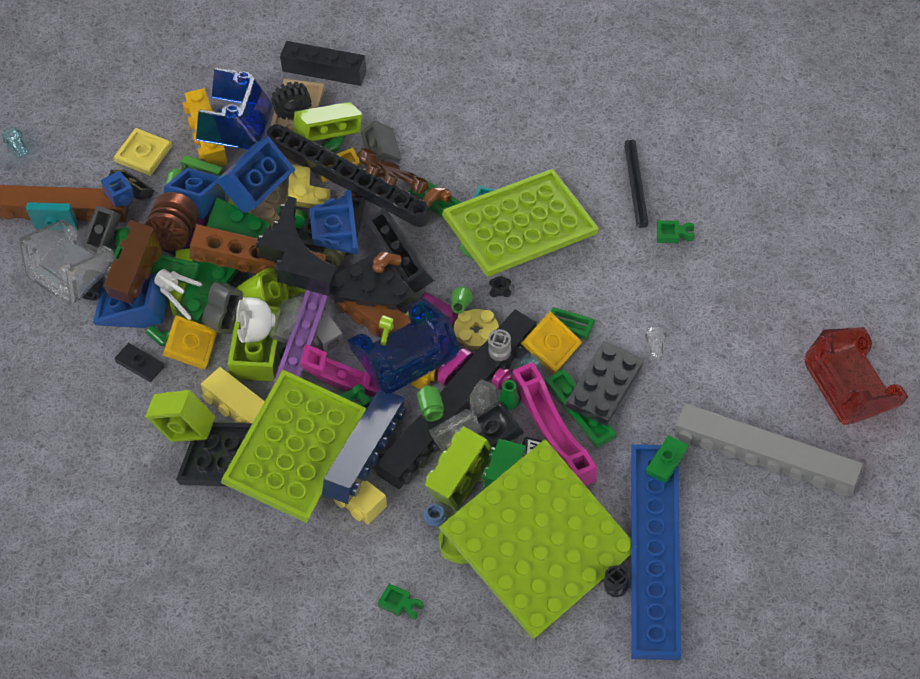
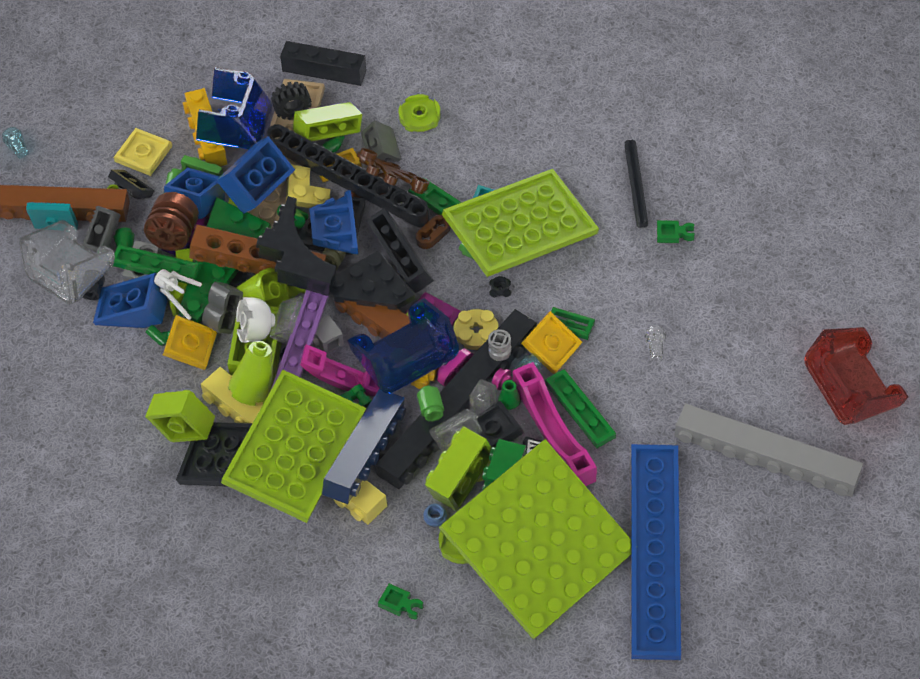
blue brick [101,171,135,207] -> none
reddish brown wedge [104,220,162,304] -> none
black plate [115,342,164,383] -> none
dark orange arm [372,252,401,273] -> none
lime hand [379,315,394,346] -> none
dark orange arm [422,187,452,208] -> none
bright green cone [451,287,473,314] -> none
black plate [565,341,644,426] -> none
black wheel [604,565,629,597] -> none
green plate [645,435,689,483] -> none
none -> lime cone [228,341,274,406]
none -> lime plate [398,94,441,132]
none -> reddish brown beam [416,215,450,249]

